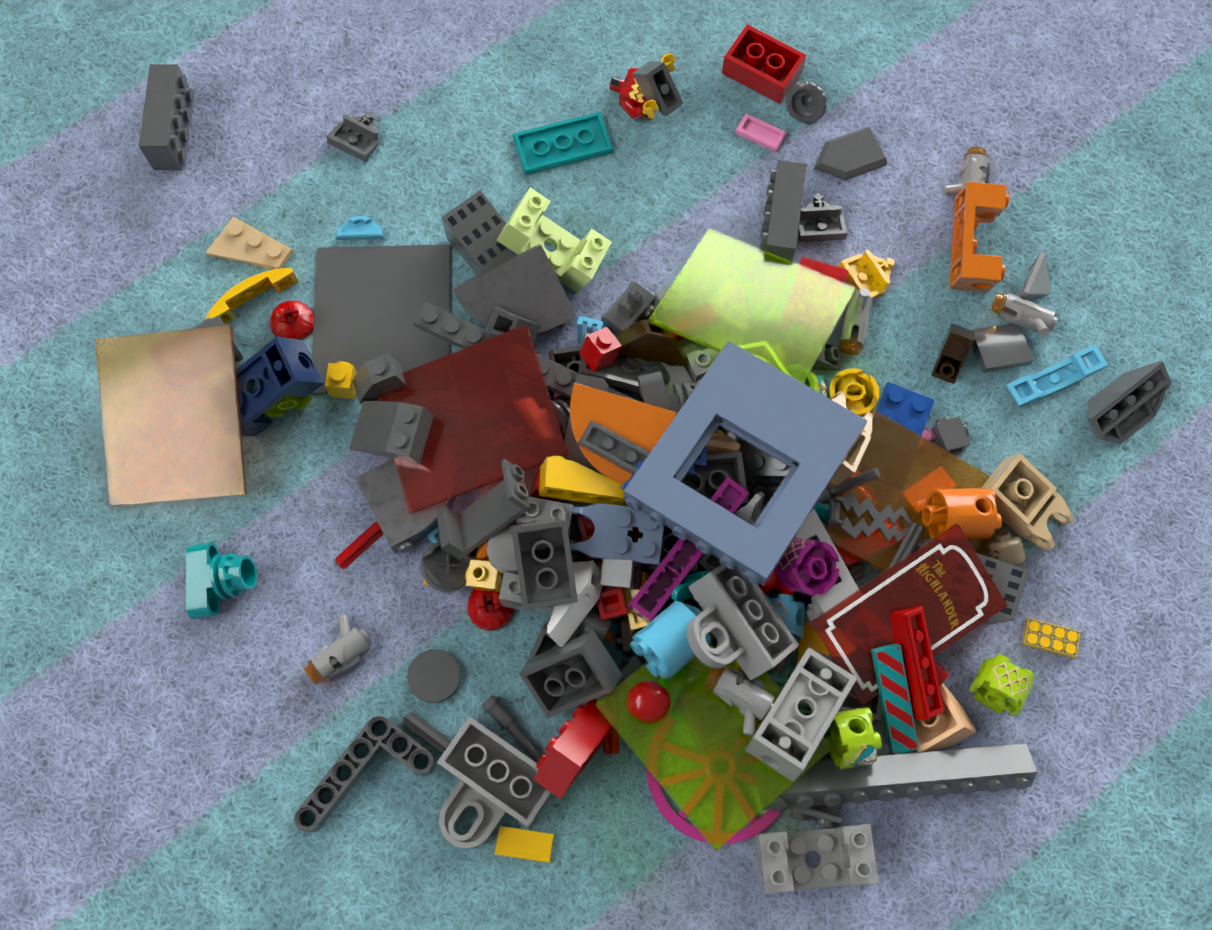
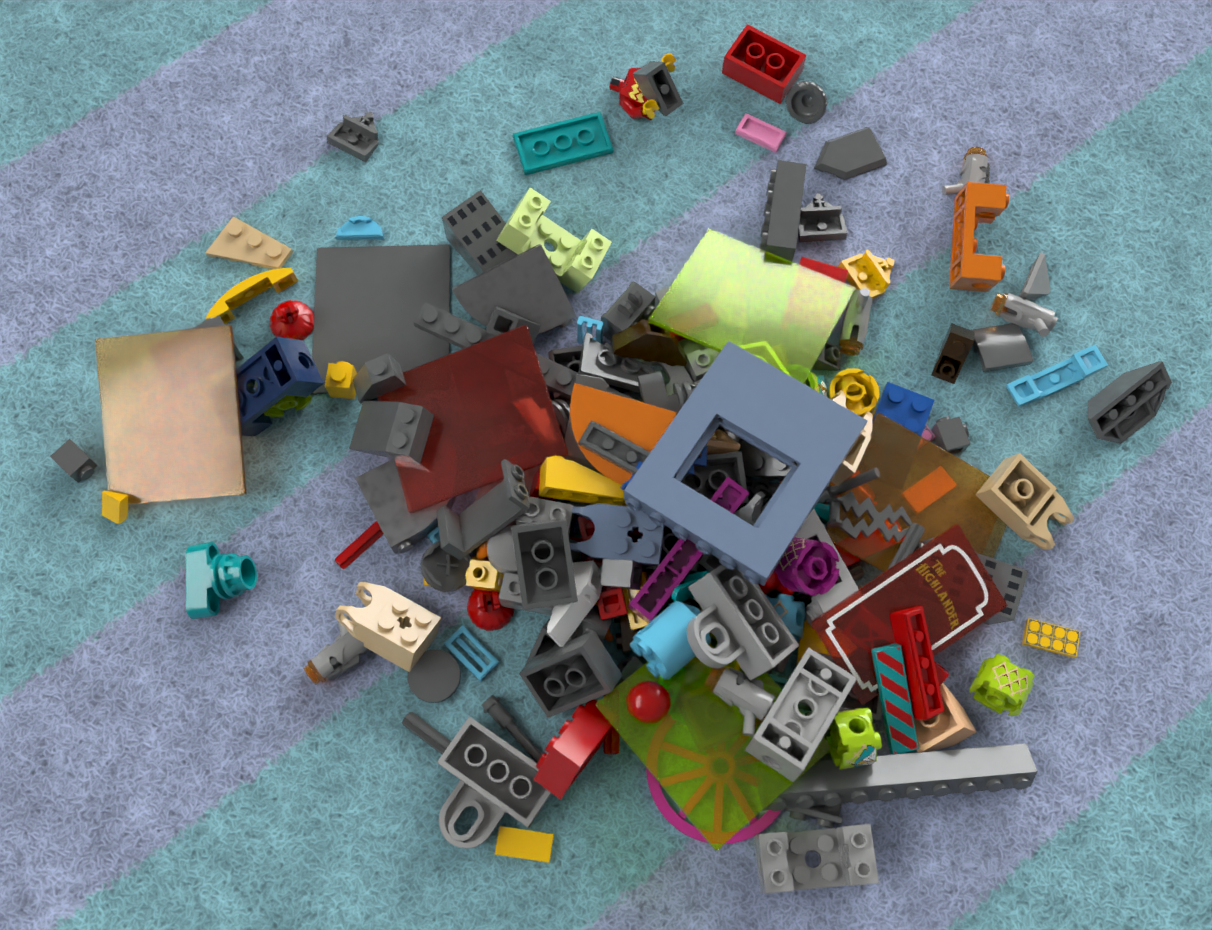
dark grey brick [139,64,194,170] -> none
dark grey beam [294,716,436,832] -> none
red brick [579,327,622,372] -> none
orange cylinder [922,488,1002,542] -> none
dark tan head [988,532,1026,567] -> none
none -> dark grey brick [50,439,98,483]
none -> yellow slope [101,490,128,524]
none -> tan brick [335,582,441,672]
none -> medium azure tile [444,625,499,682]

